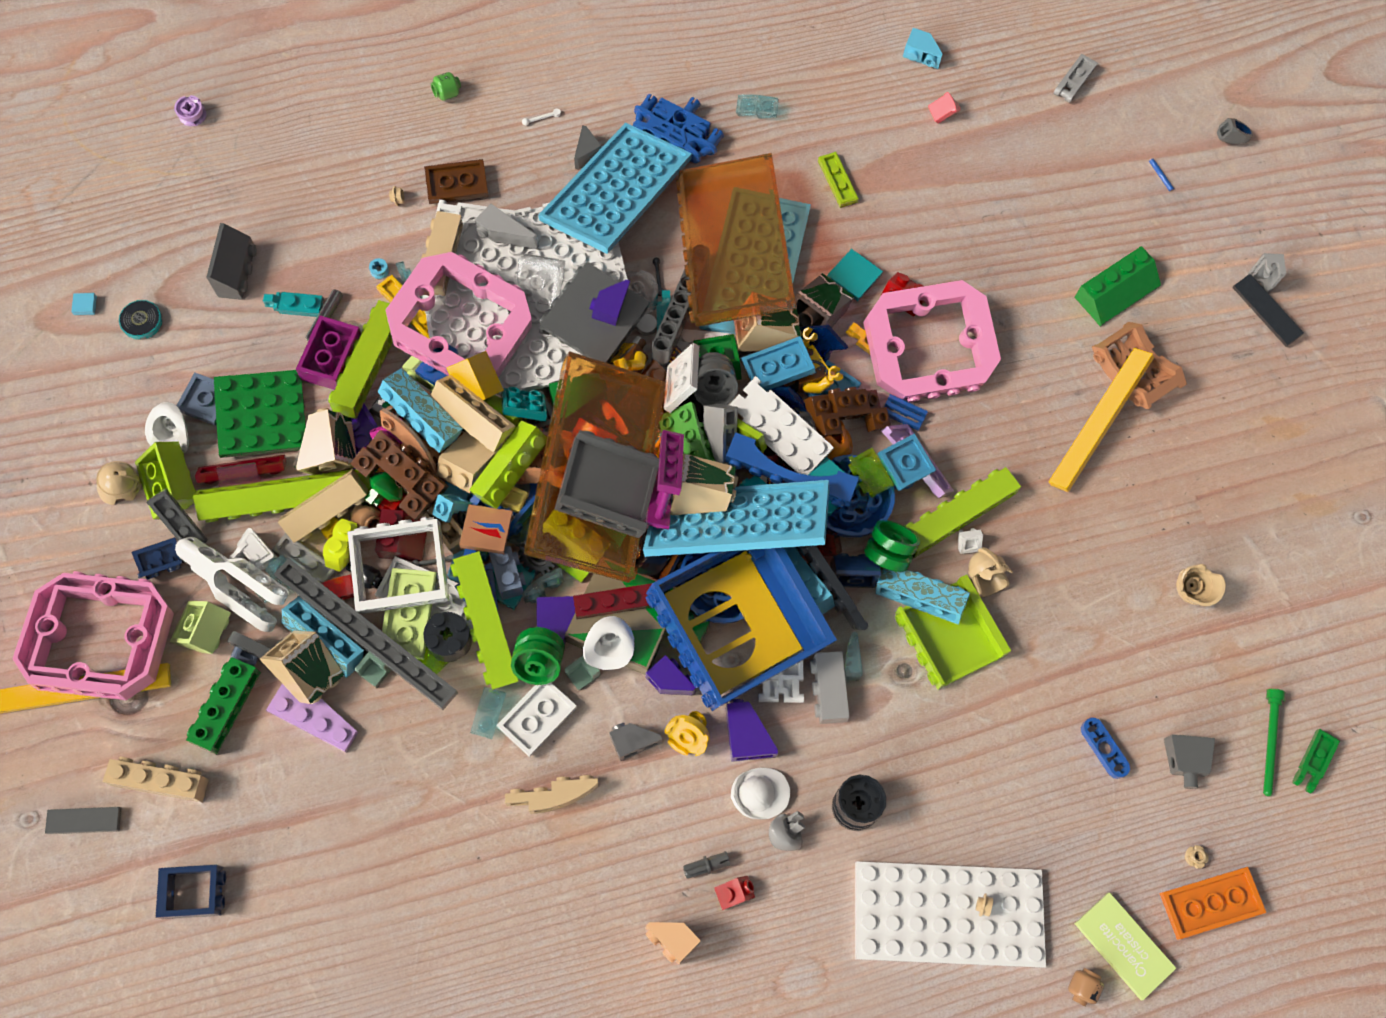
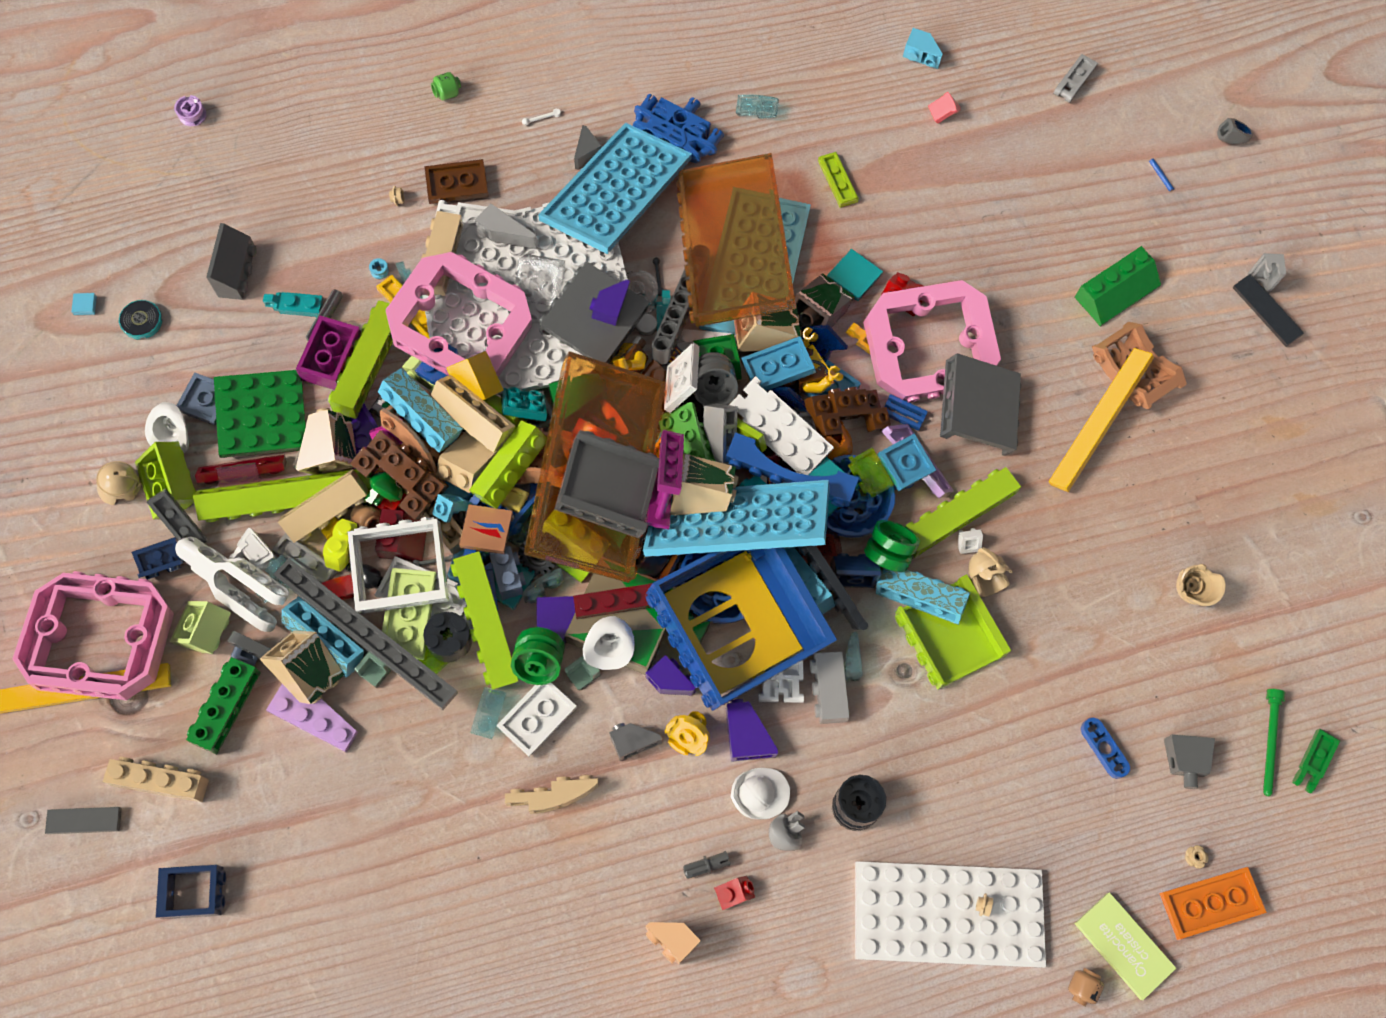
none -> dark grey panel [940,353,1021,456]

